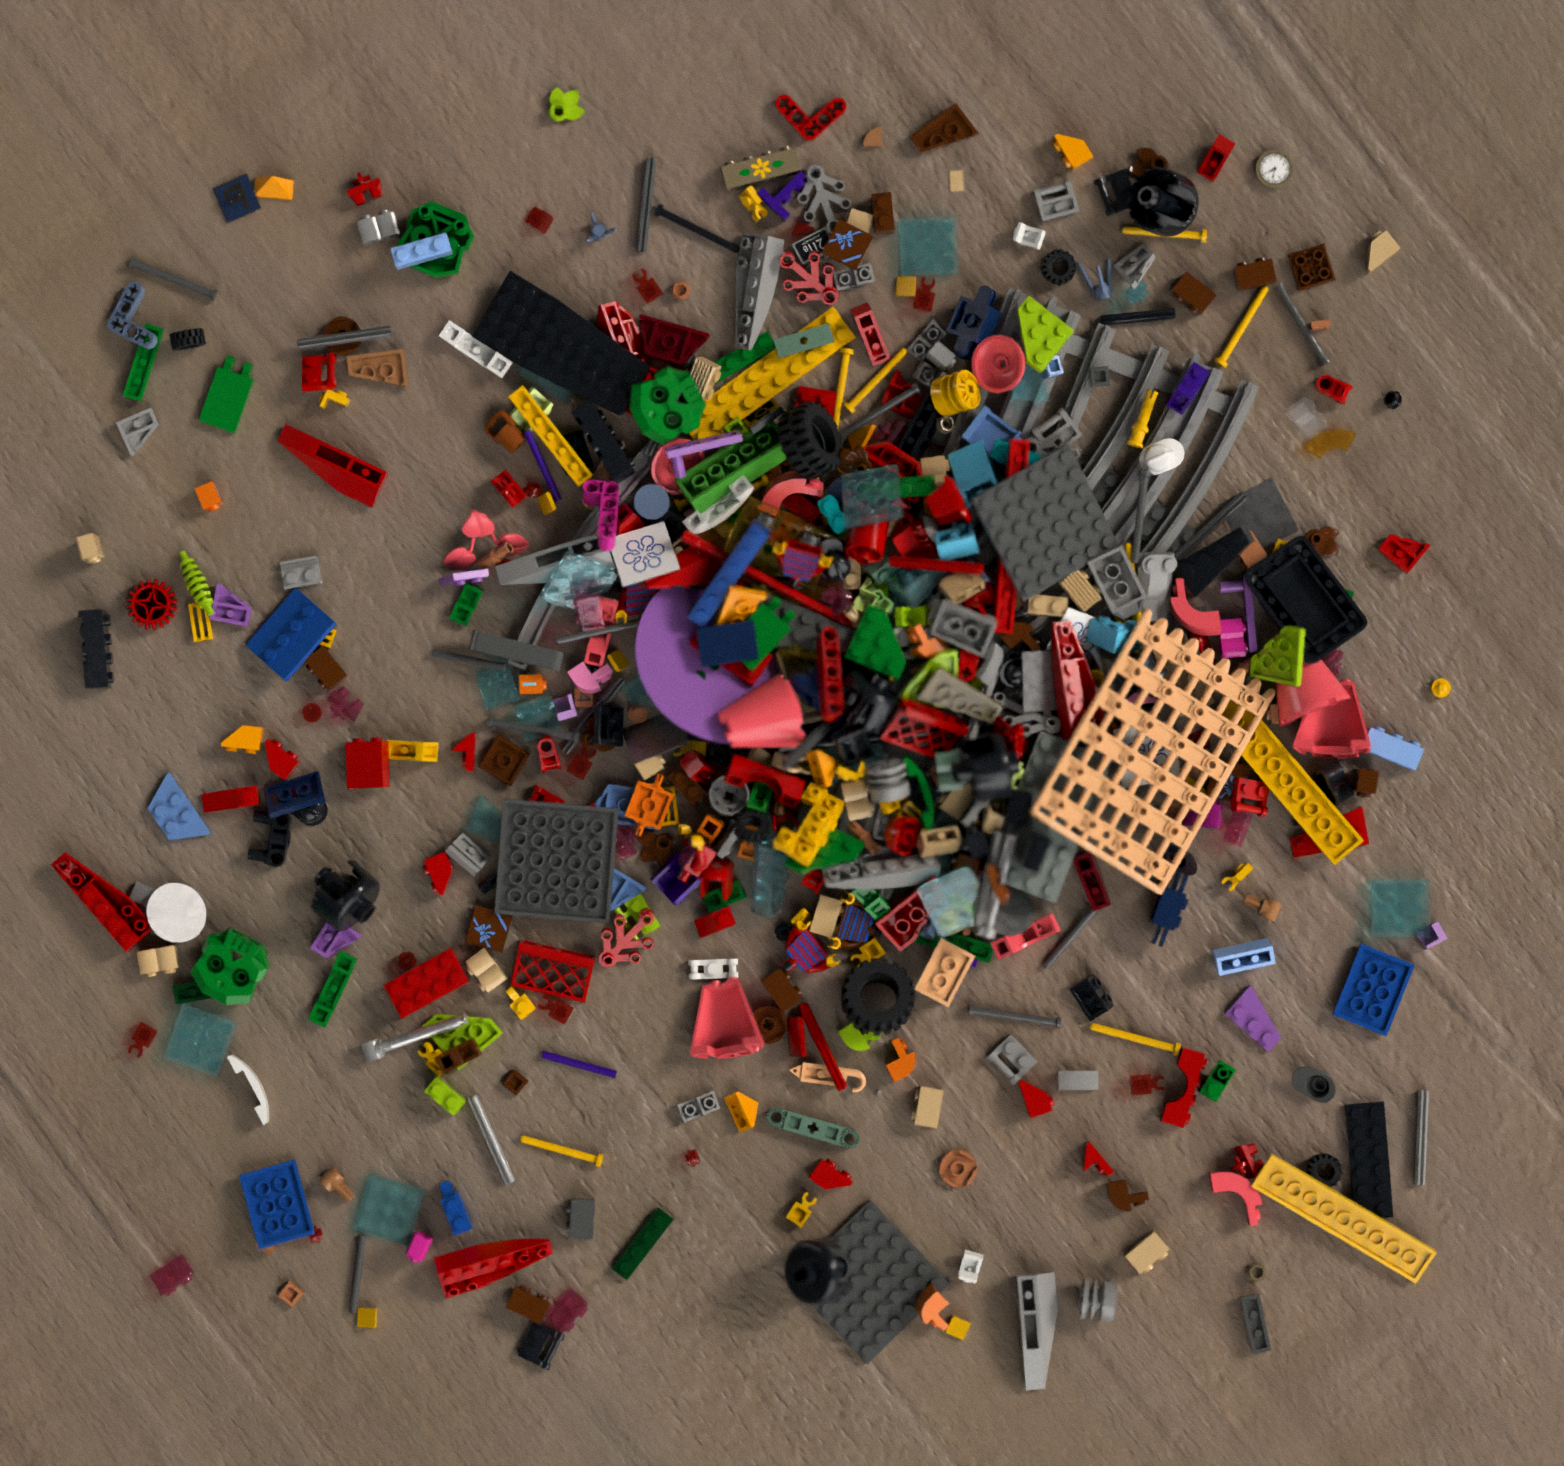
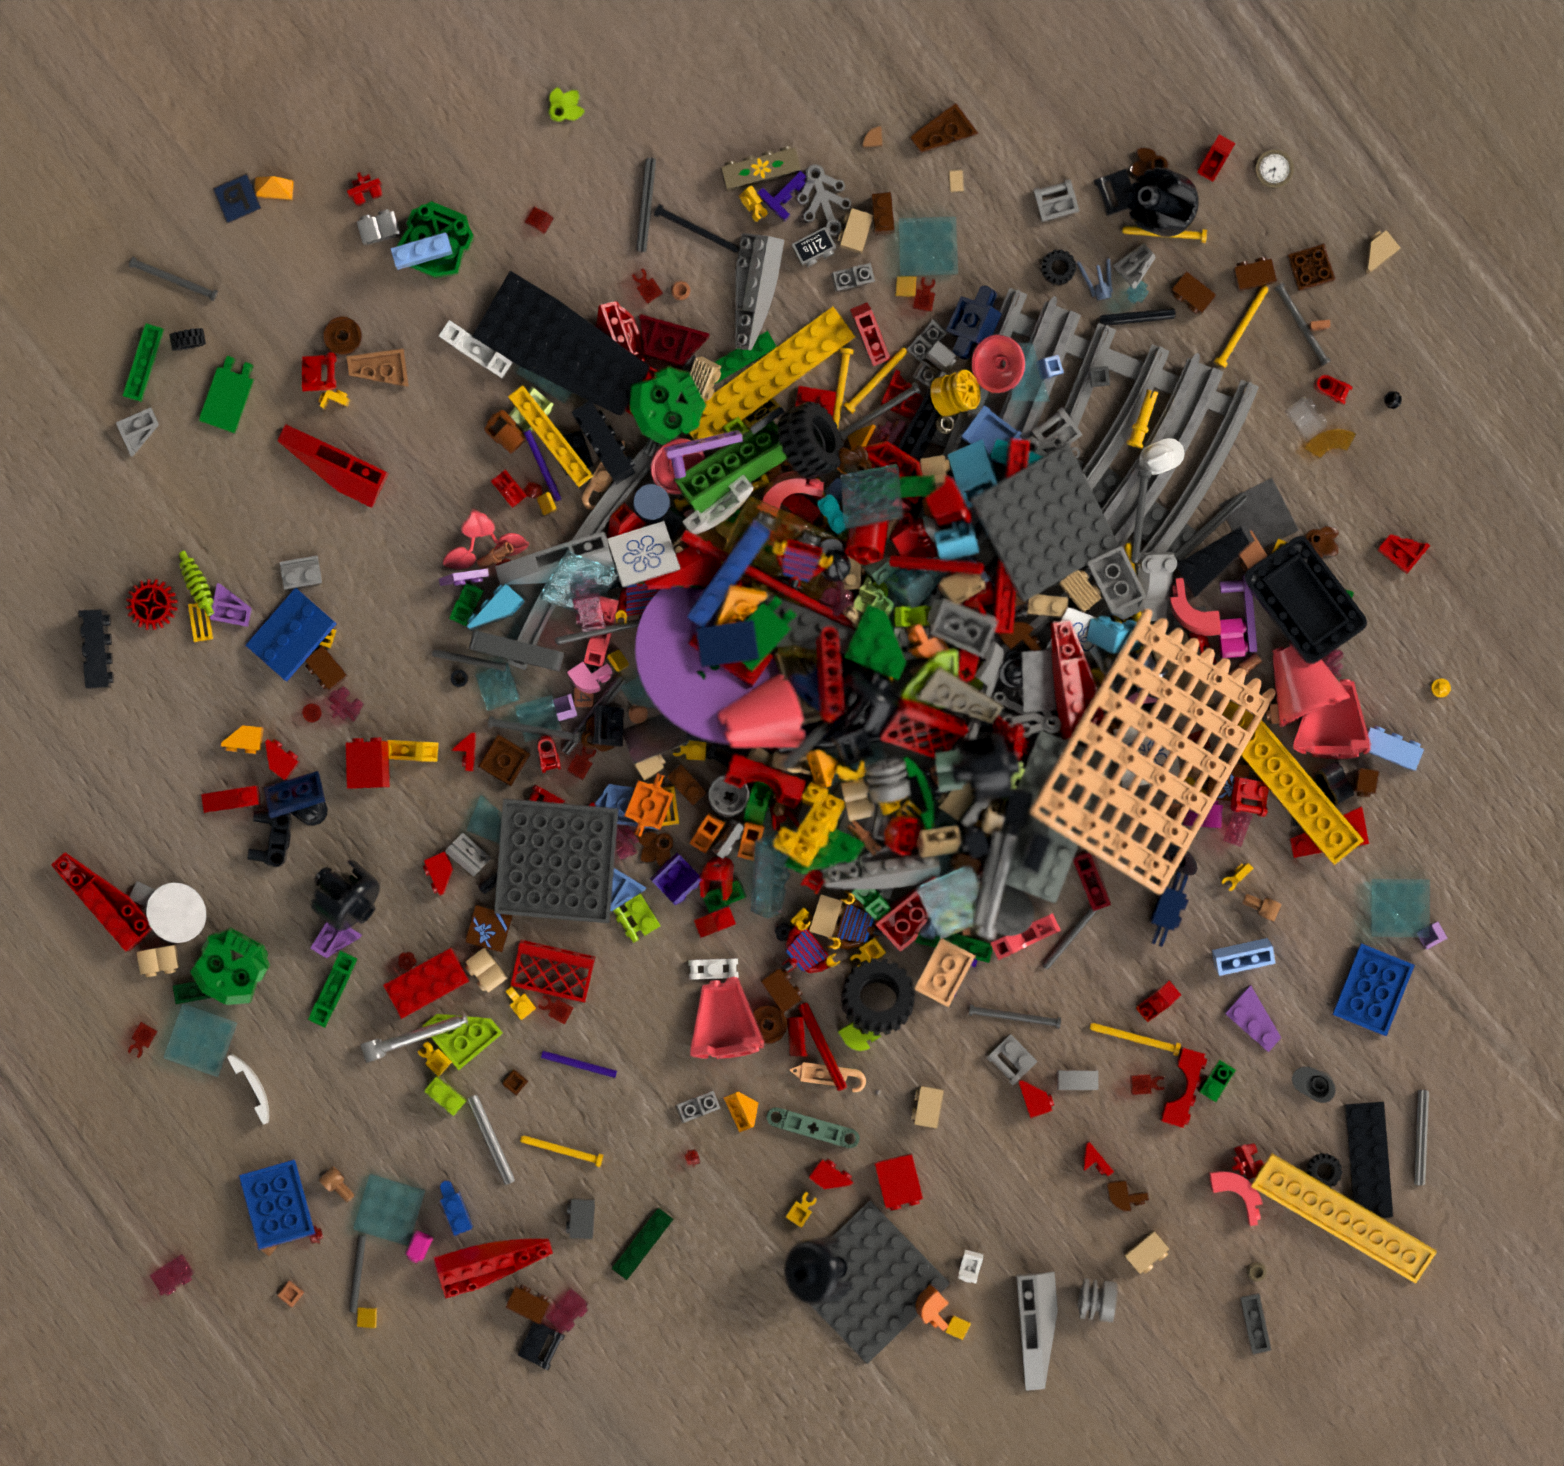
tan brick [75,533,105,565] -> none
sand blue beam [108,281,157,349] -> none
medium blue wing [148,772,211,840] -> none
orange brick [194,481,223,512] -> none
dark grey axle [297,326,392,350] -> none
reddish brown brick [435,1037,482,1075] -> none
orange brick [519,674,547,695] -> none
dark pink beam [583,480,619,551] -> none
sand blue plant [585,212,617,242] -> none
plant [598,908,654,968] -> none
red torso [676,824,717,883] -> none
red slope [679,749,722,787] -> none
black tyre [734,810,770,846] -> none
sand green tile [774,323,834,359] -> none
red beam [775,95,847,141] -> none
red plant [779,251,839,305] -> none
clear red slope [791,221,815,236] -> none
reddish brown tile [822,219,873,271] -> none
orange brick [886,1037,916,1082] -> none
nougat tile [939,1149,977,1188] -> none
dark orange slope [987,865,1010,904] -> none
white bracket [1013,222,1046,250] -> none
lime plate [1016,296,1074,374] -> none
light orange slope [1052,134,1094,171] -> none
black bracket [1069,974,1114,1021] -> none
dark purple bracket [1166,362,1210,415] -> none
lime plate [1250,626,1305,686] -> none
none -> black bush [450,670,468,687]
none -> medium azure slope [467,584,525,630]
none -> red brick [874,1153,923,1211]
none -> red slope [1136,980,1181,1022]

